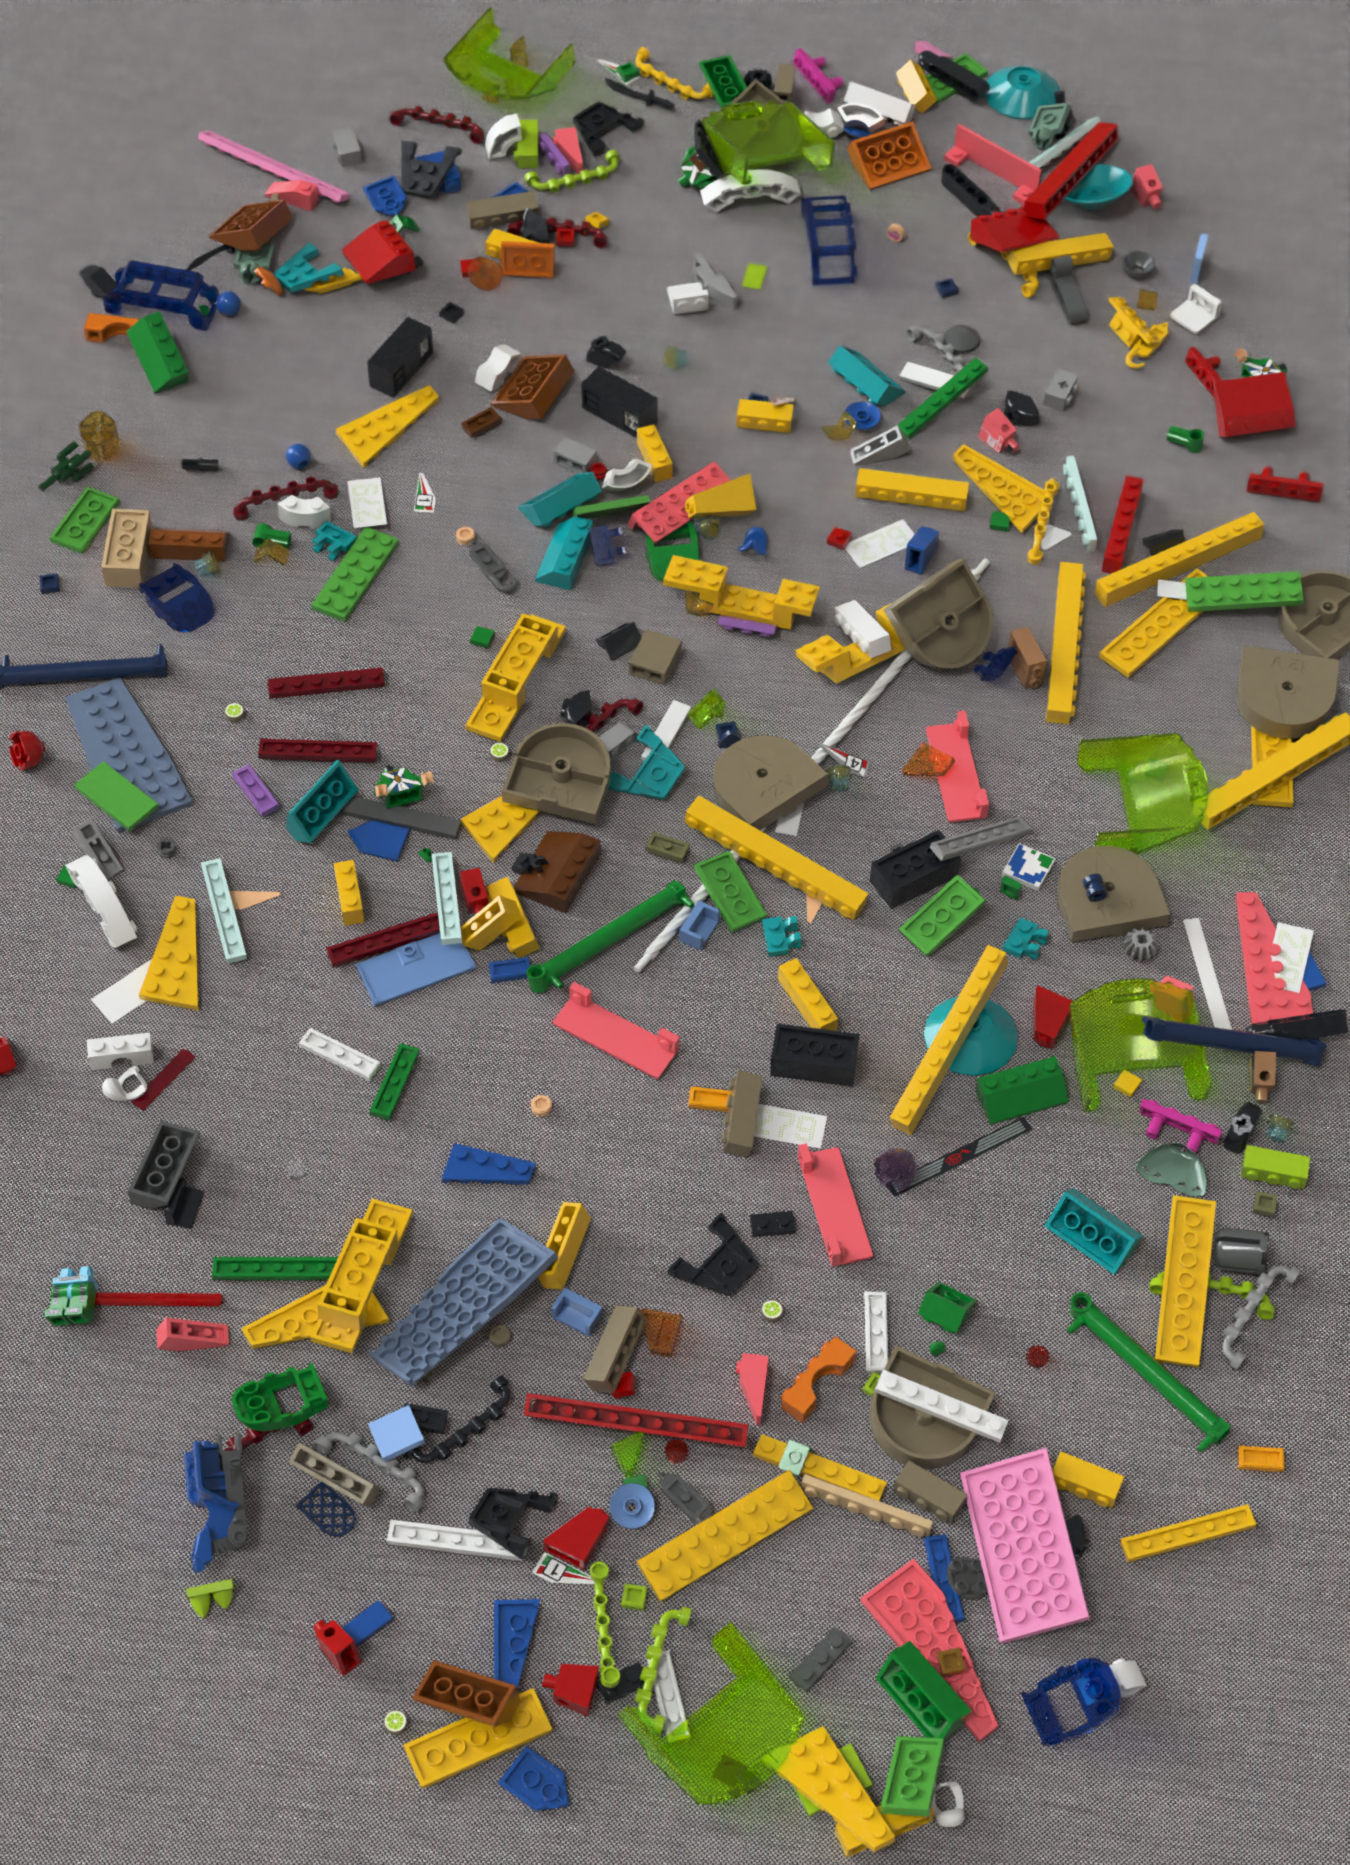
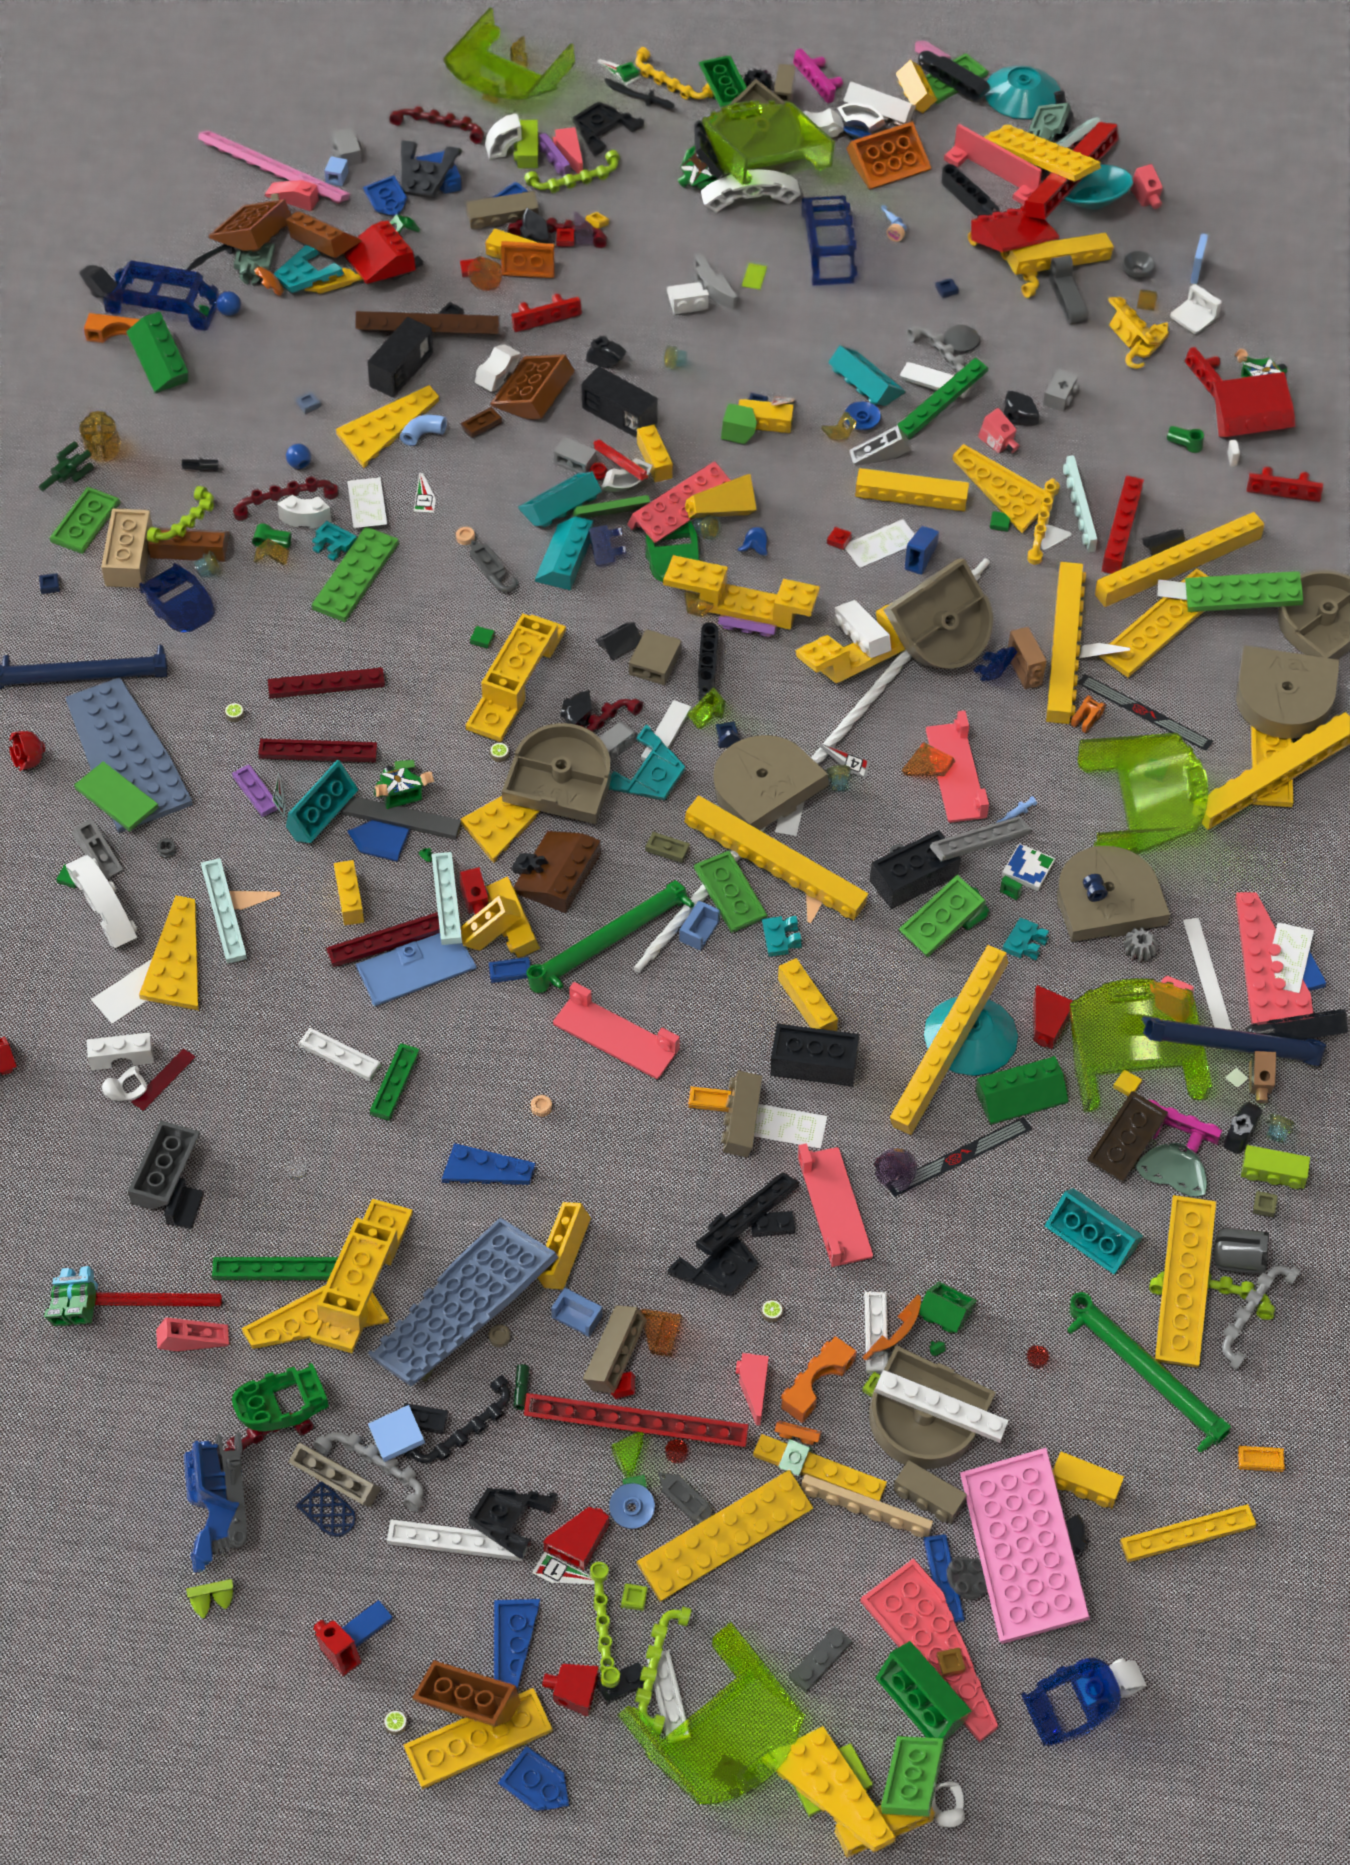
none -> lime bar [147,486,214,543]
none -> sticker [272,773,286,817]
none -> dark orange slope [286,211,361,258]
none -> sand blue tile [296,392,321,414]
none -> light blue brick [324,156,349,186]
none -> reddish brown brick [355,311,500,334]
none -> bright green tile [394,760,415,770]
none -> light blue cylinder [400,414,447,446]
none -> red plate [511,293,582,332]
none -> dark green piece [513,1364,530,1410]
none -> tile [574,211,593,245]
none -> red axle [593,439,648,481]
none -> black tile [696,1172,799,1257]
none -> black piece [698,622,718,705]
none -> bright green slope [721,403,757,444]
none -> orange plate [775,1420,822,1445]
none -> orange slope [862,1294,921,1361]
none -> light blue piece [881,205,907,231]
none -> green cone [962,905,990,930]
none -> yellow plate [984,125,1101,181]
none -> light blue piece [996,796,1037,823]
none -> orange piece [1071,695,1106,733]
none -> black sticker [1077,674,1213,751]
none -> white sticker [1079,643,1130,658]
none -> dark brown plate [1087,1091,1168,1183]
none -> white sticker [1226,1068,1248,1088]
none -> white tile [1227,440,1240,466]

